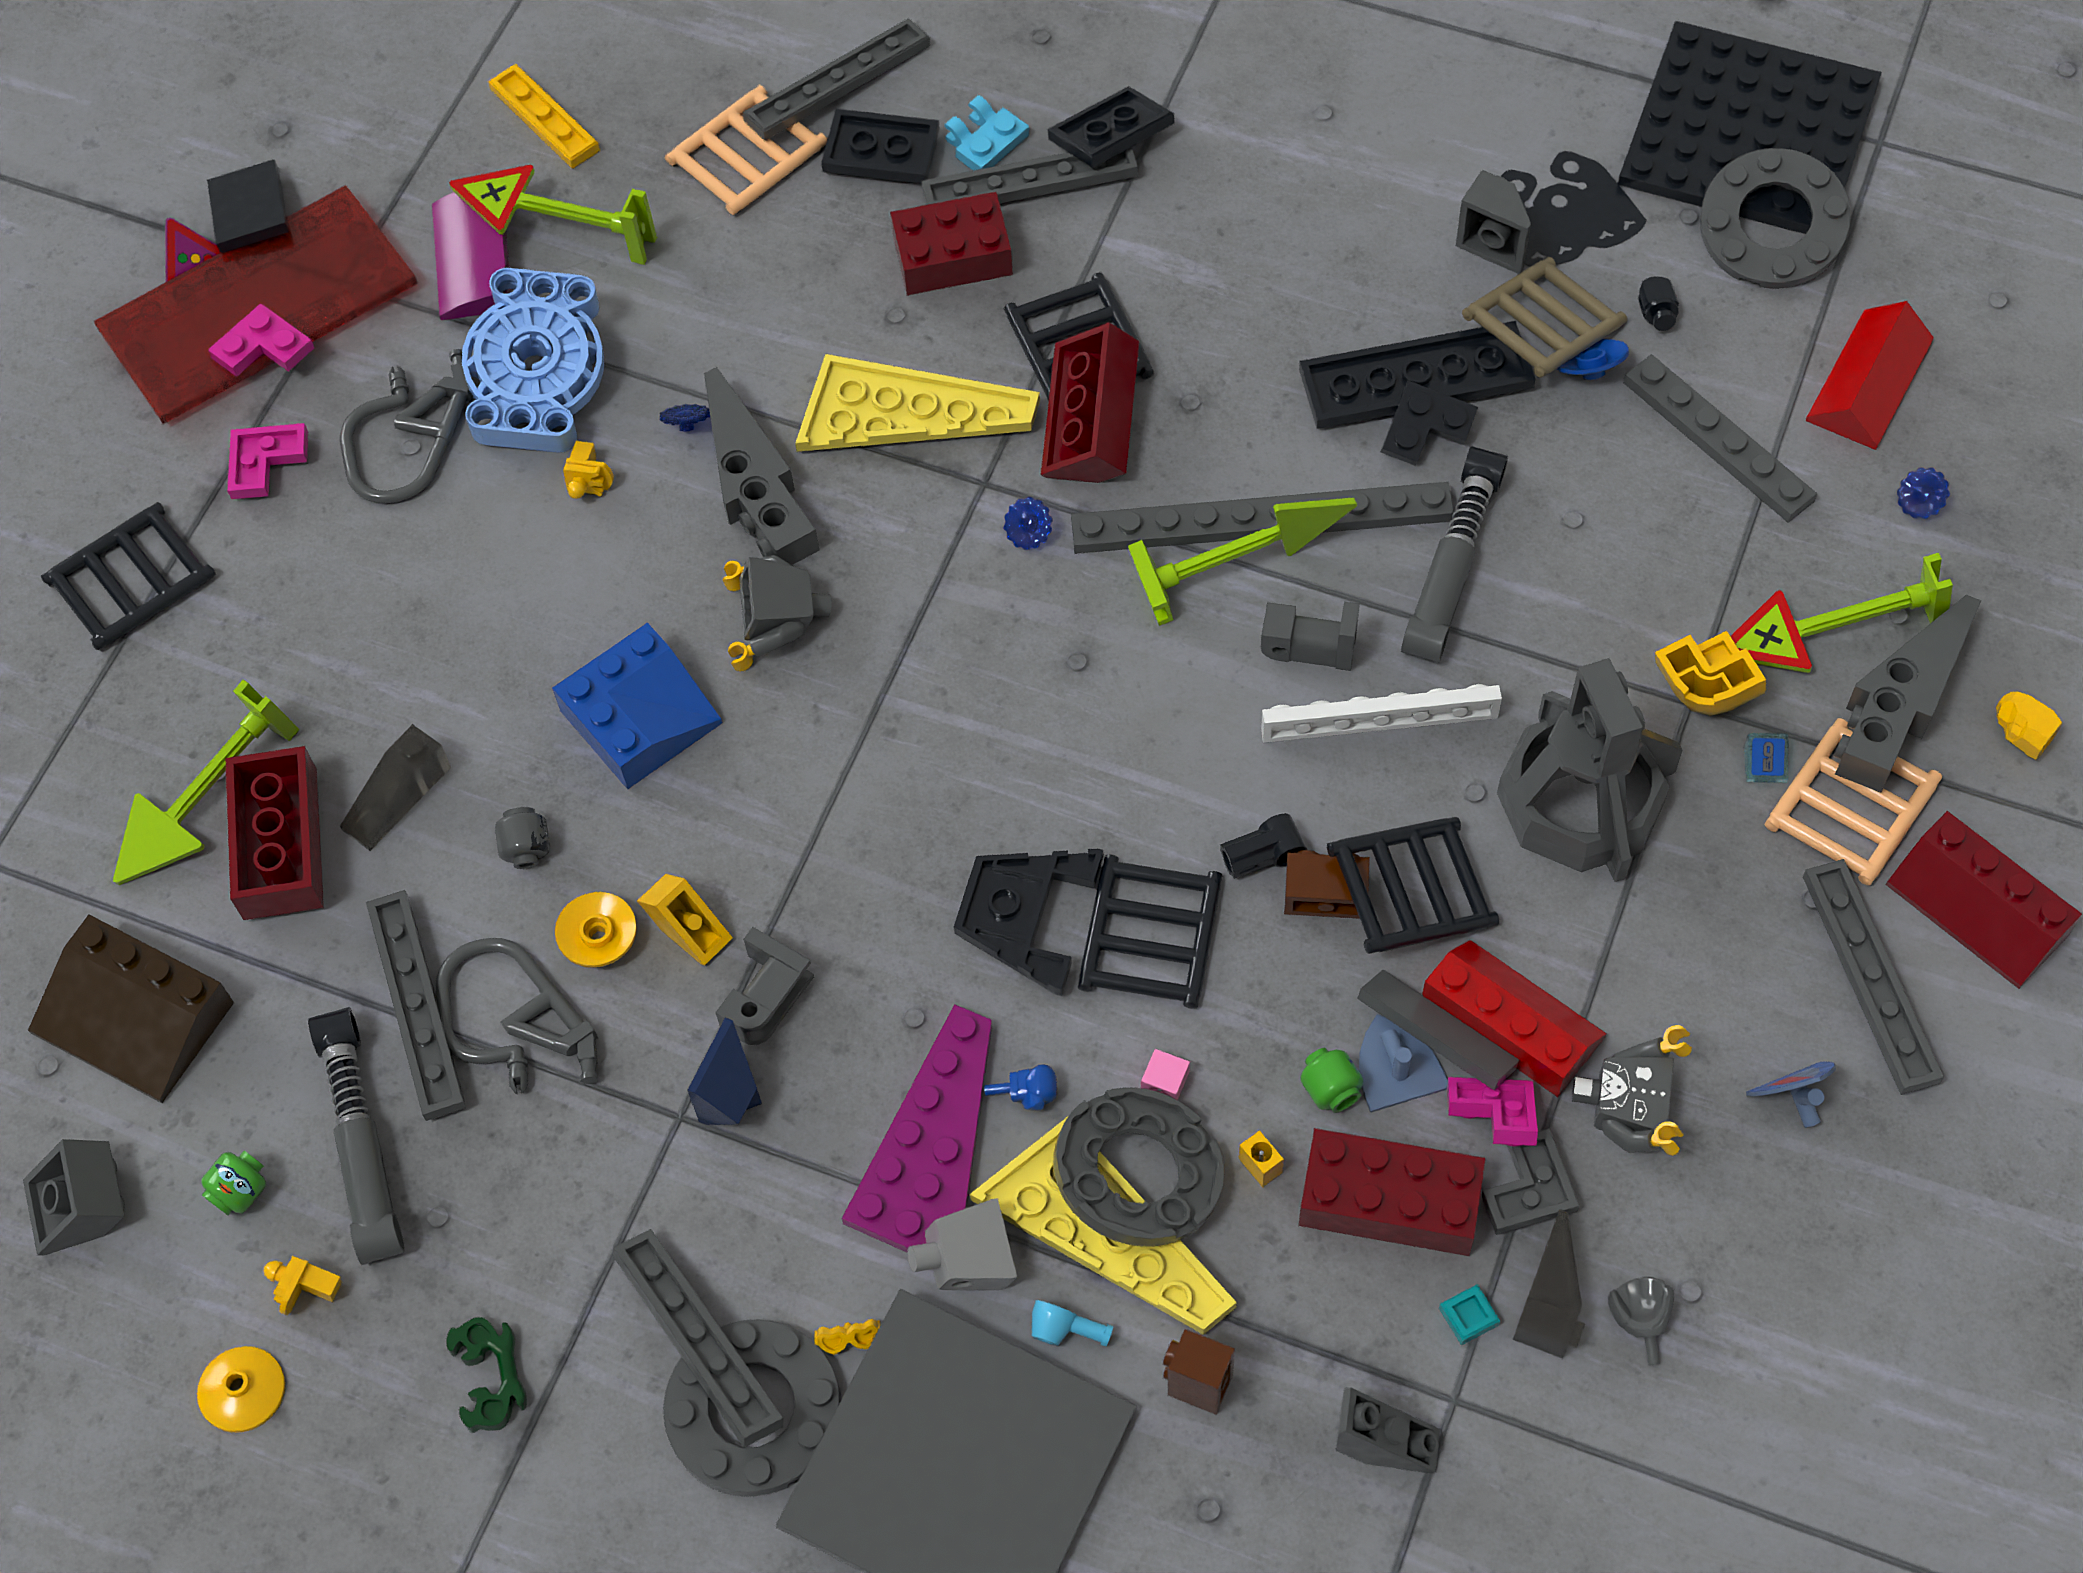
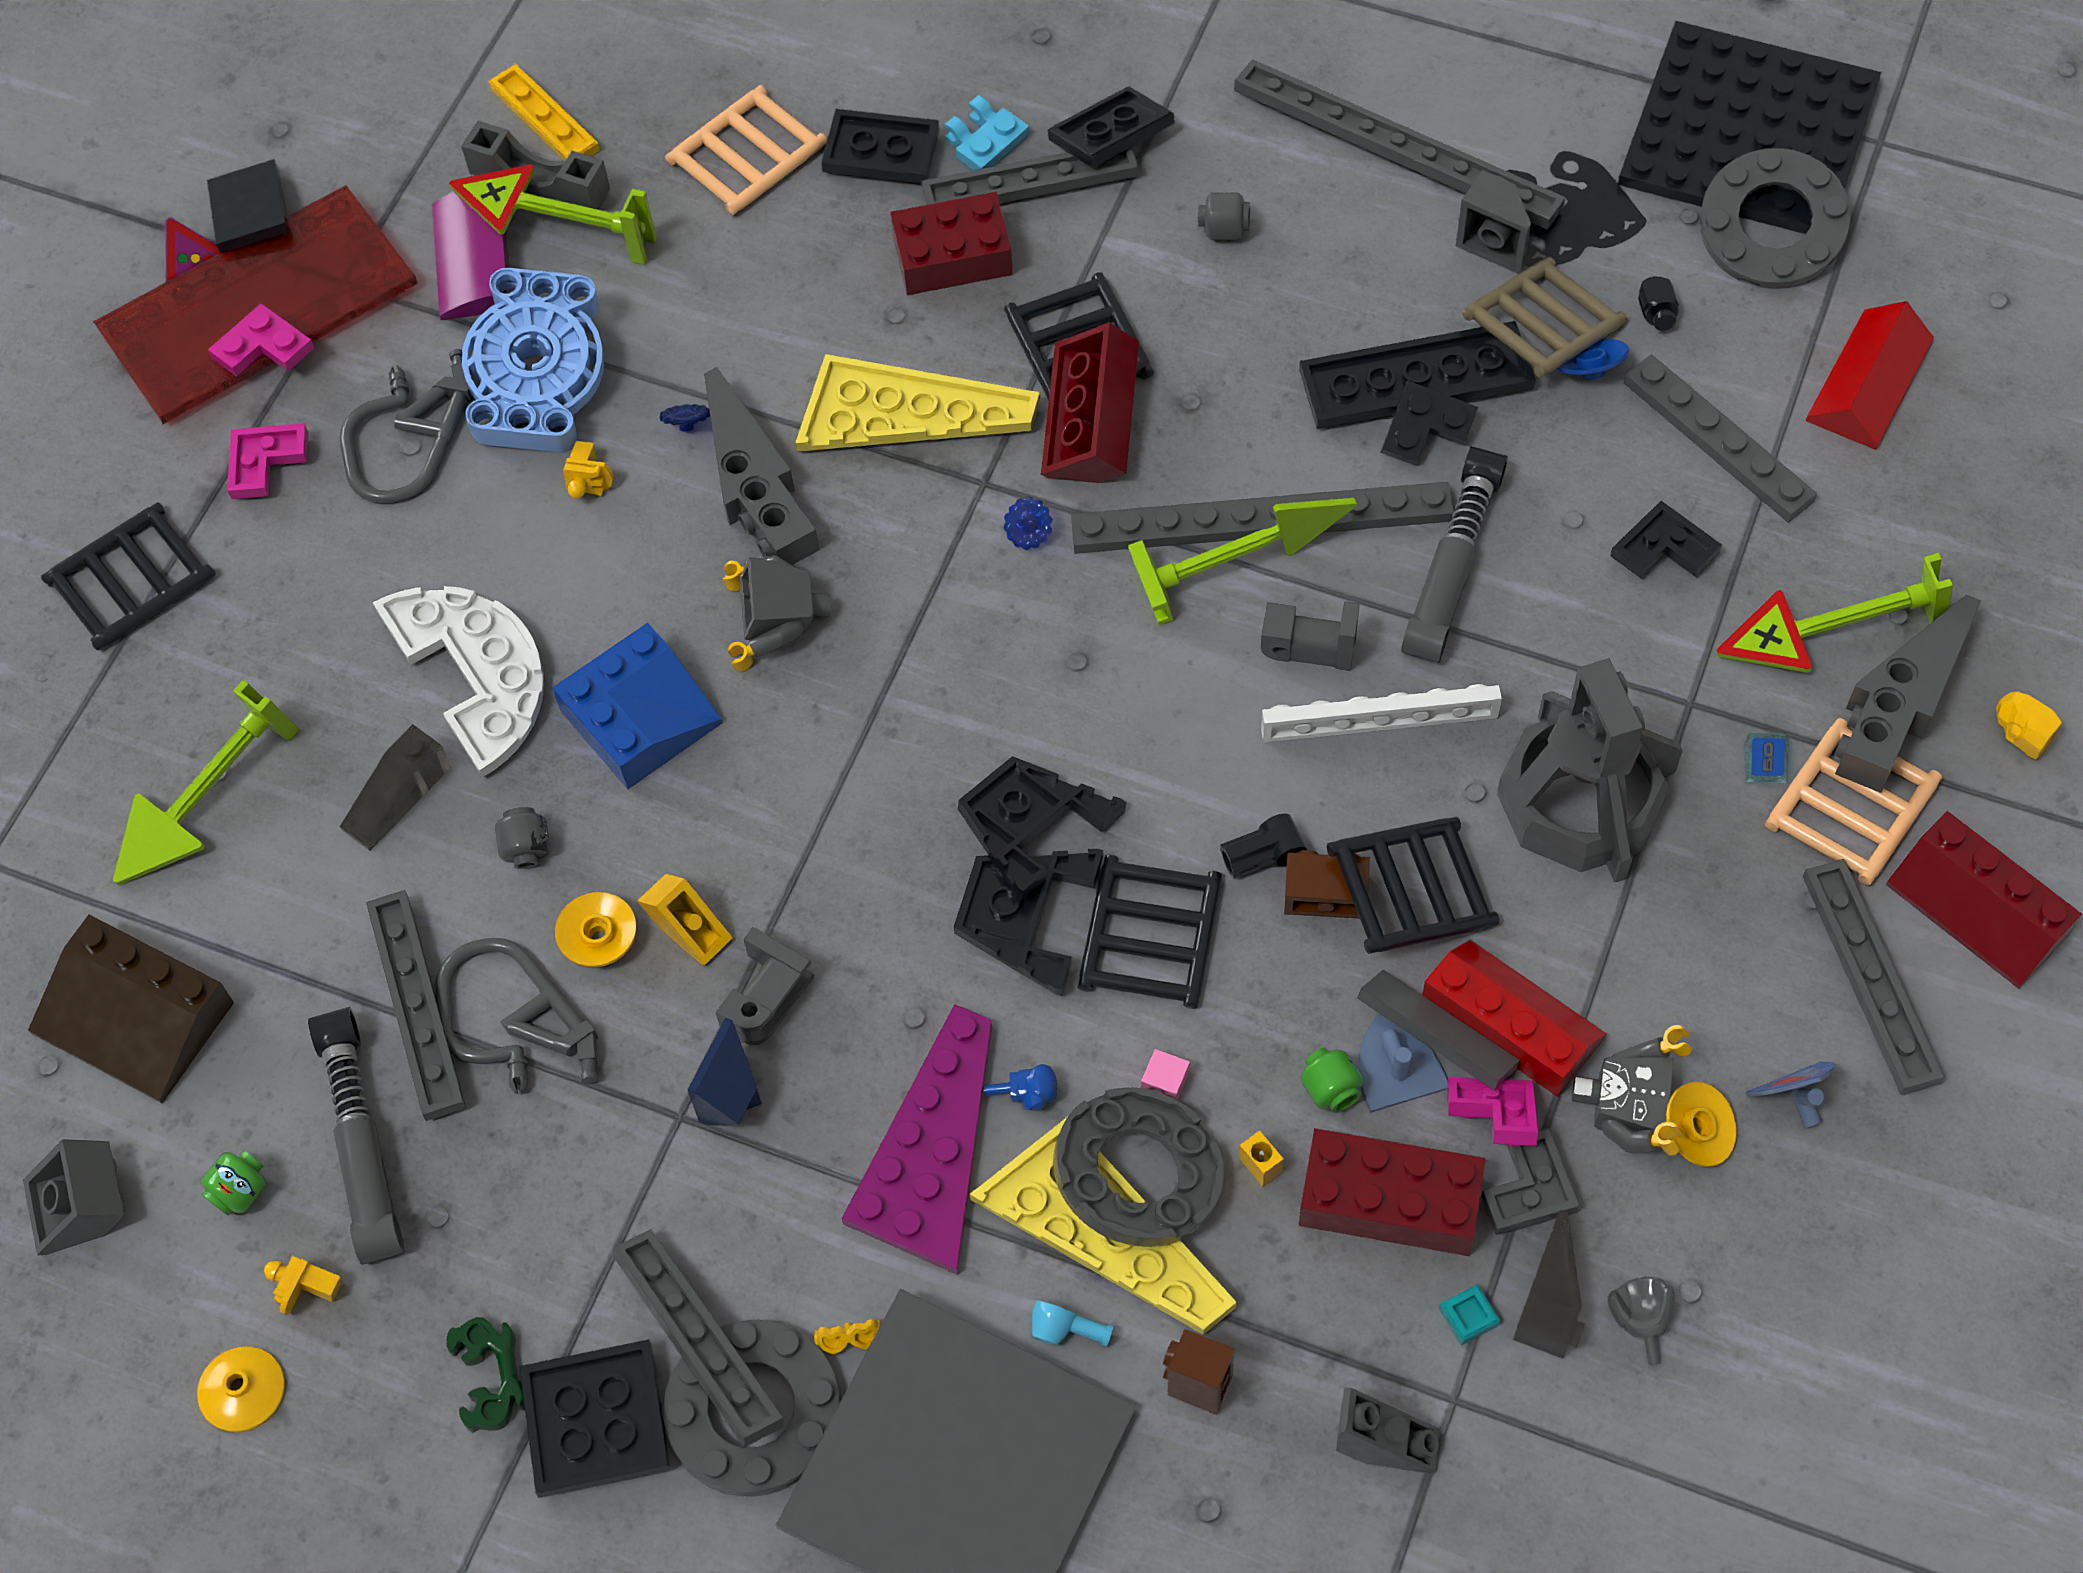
dark red brick [225,746,324,920] -> none
dark grey tile [743,18,930,141] -> none
light grey torso [908,1198,1017,1290] -> none
yellow brick [1655,631,1766,716] -> none
clear blue piece [1897,467,1950,519] -> none
none -> white plate [373,586,544,778]
none -> dark grey arch [461,121,610,209]
none -> black plate [520,1339,670,1498]
none -> black wing [958,756,1127,900]
none -> dark grey head [1198,192,1250,240]
none -> dark grey plate [1234,59,1566,230]
none -> black plate [1610,501,1722,578]
none -> yellow dish [1666,1082,1736,1167]

